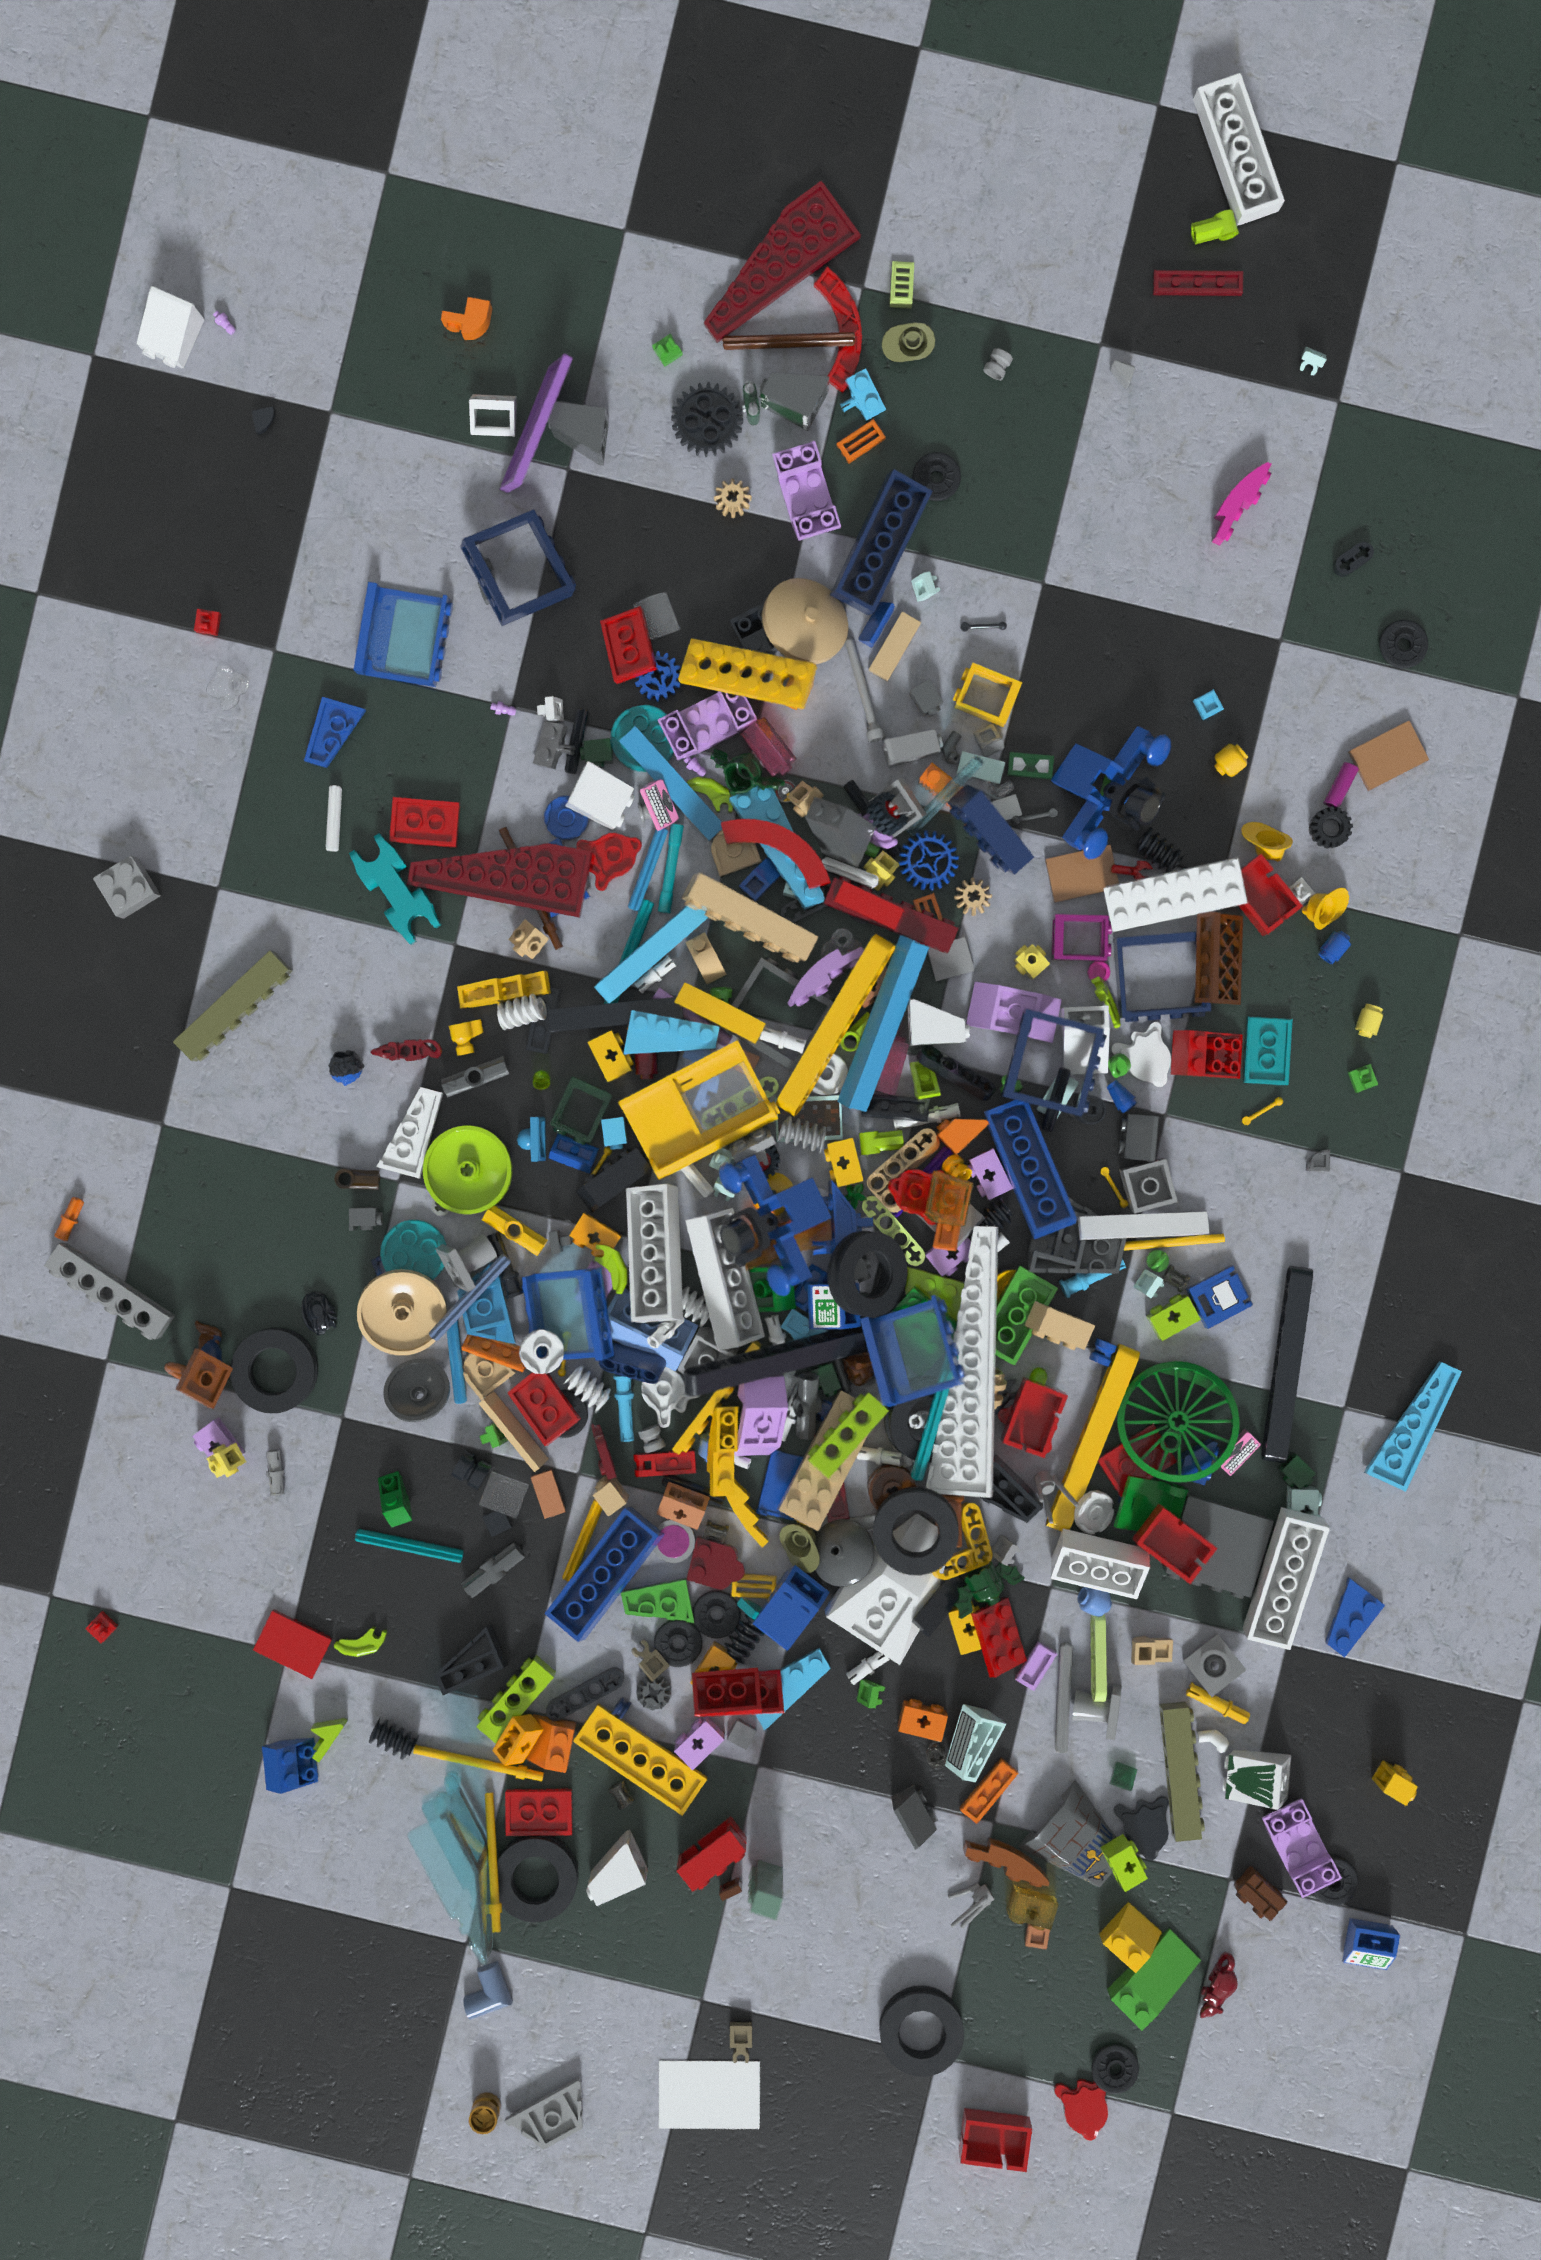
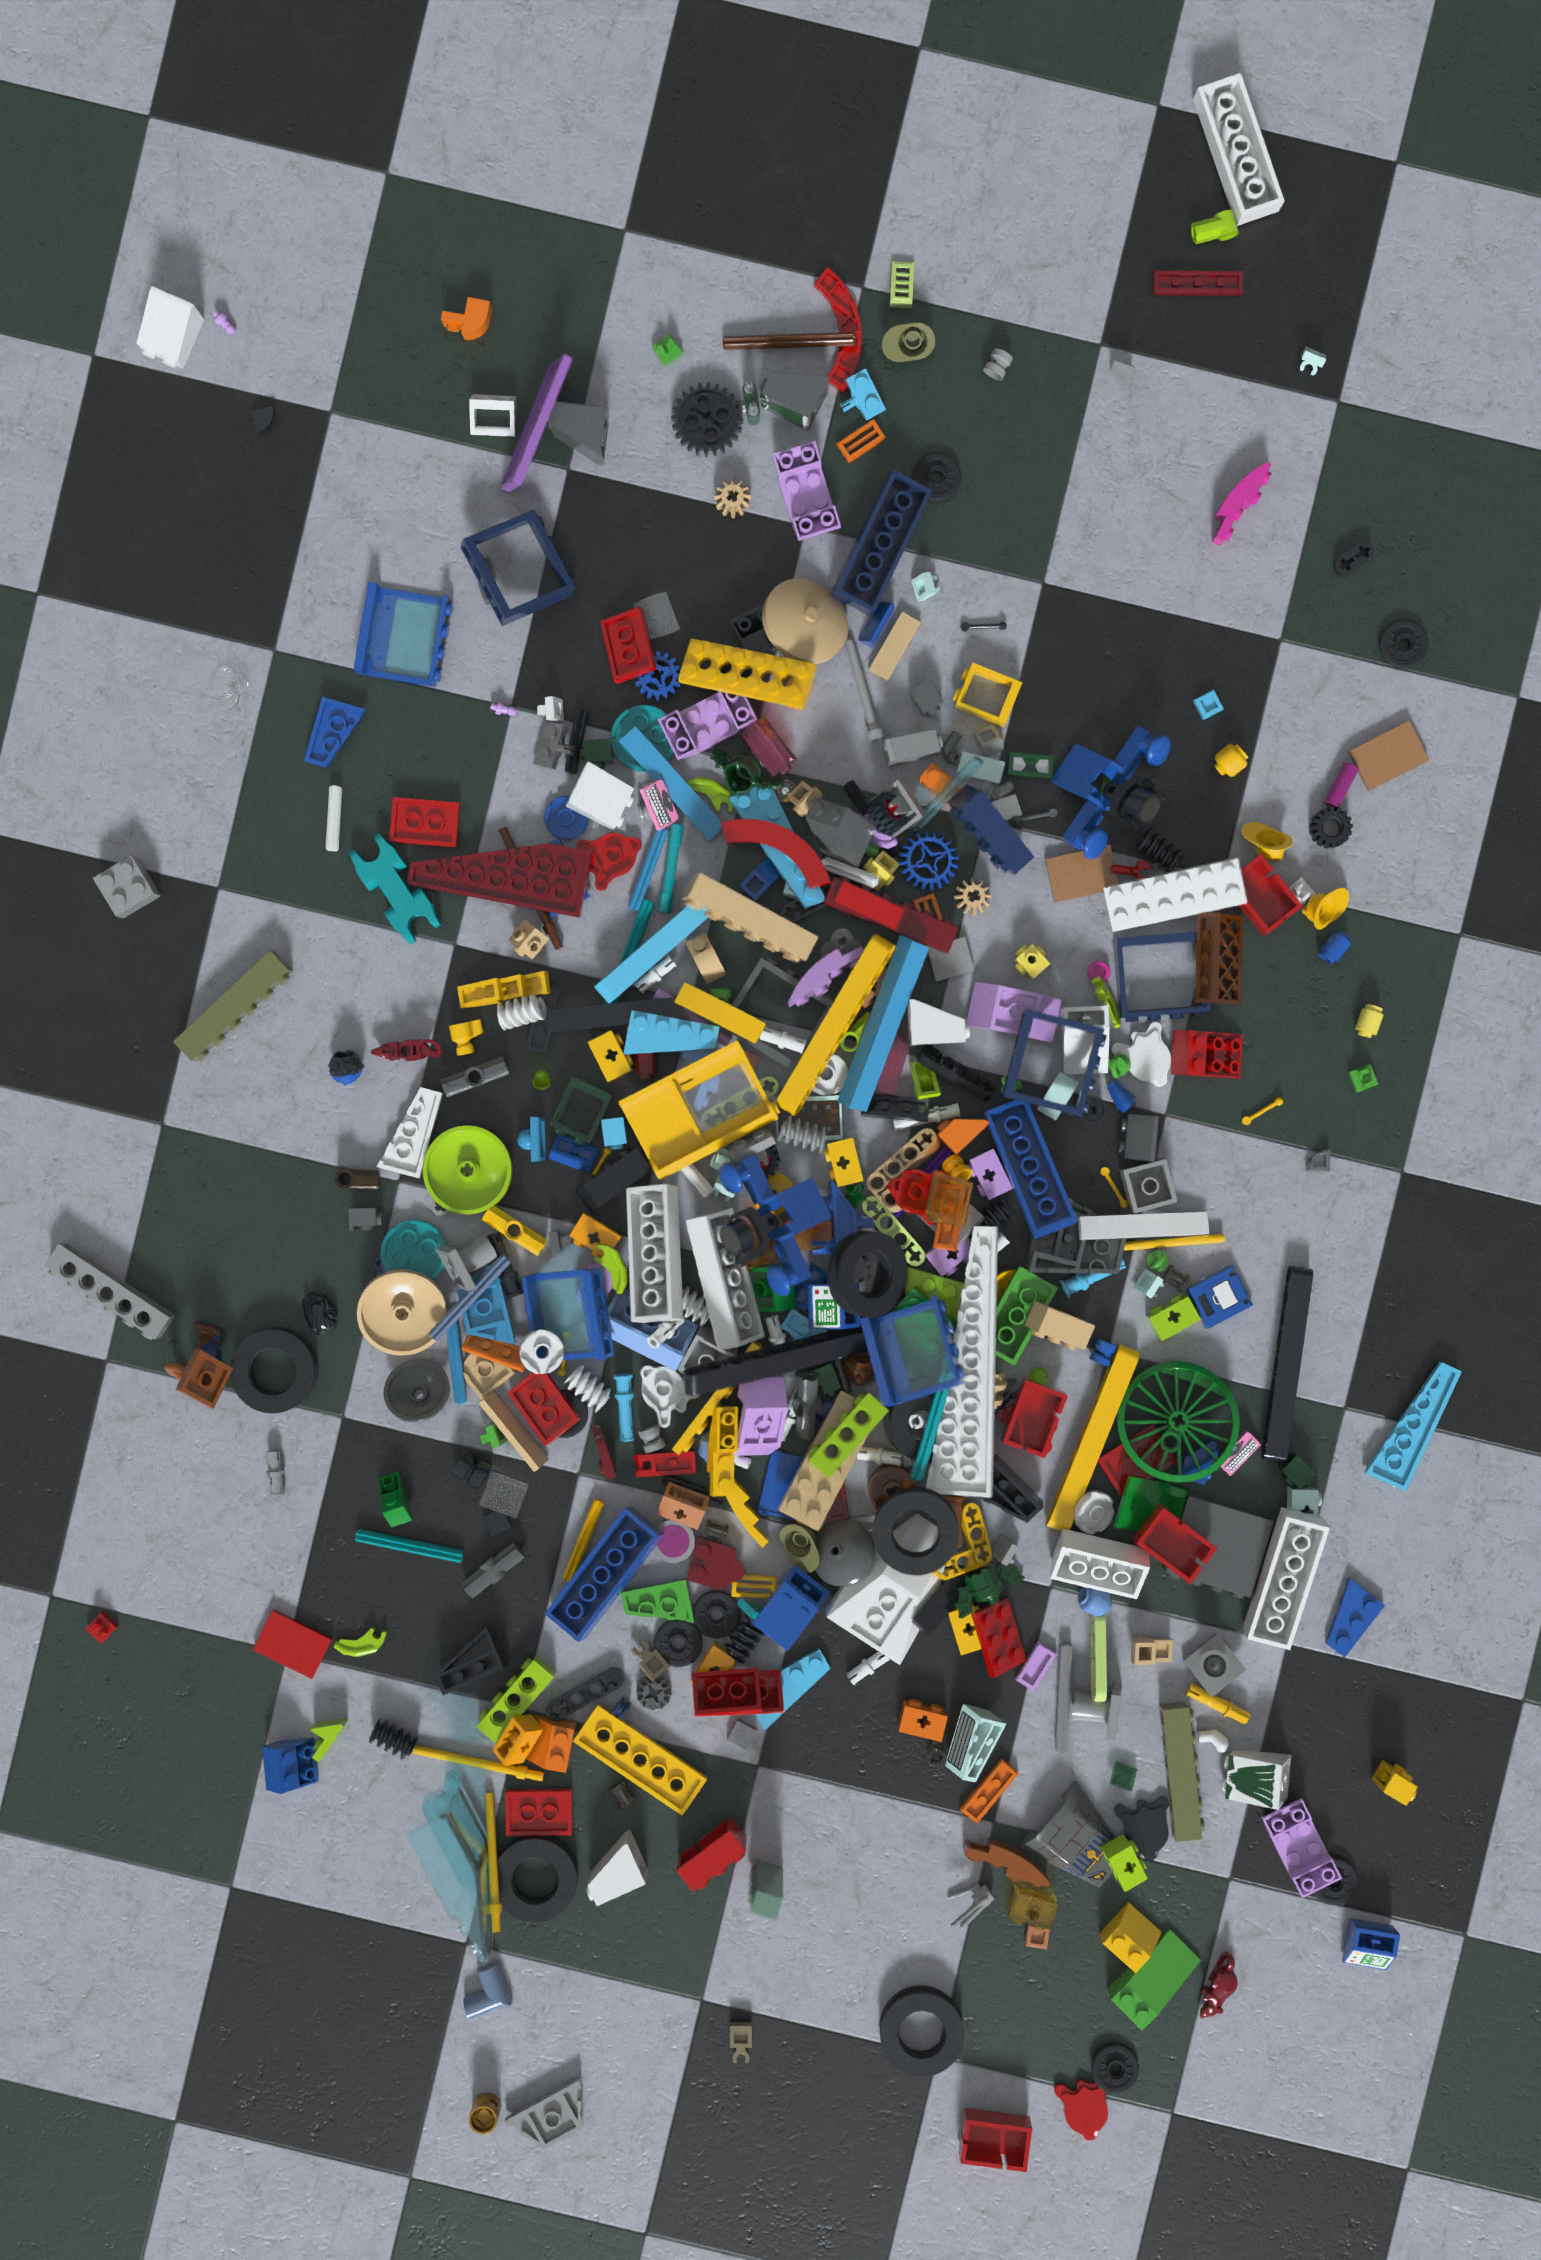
orange axle [54,1197,84,1241] -> none
lavender brick [192,1417,245,1463] -> none
red tile [194,609,221,636] -> none
light yellow brick [206,1443,246,1478] -> none
nougat tile [531,1469,566,1519] -> none
tan brick [593,1476,629,1517] -> none
dark blue beam [599,1343,667,1384] -> none
white sticker [659,2061,760,2129] -> none
lavender brick [674,1716,725,1771] -> none
lavender piece [684,757,707,777] -> none
dark red wing [704,181,861,343] -> none
tan tile [711,830,762,877] -> none
reddish brown tile [719,1877,743,1901] -> none
bright green tile [857,1679,885,1708] -> none
lime piece [859,1130,904,1155] -> none
dark grey slope [891,1784,938,1850] -> none
light grey plant [1034,1471,1079,1524] -> none
black axle [1042,1067,1071,1132] -> none
magenta window [1051,914,1112,961] -> none
reddish brown brick [1234,1866,1288,1921] -> none
teal tile [1243,1016,1293,1085] -> none

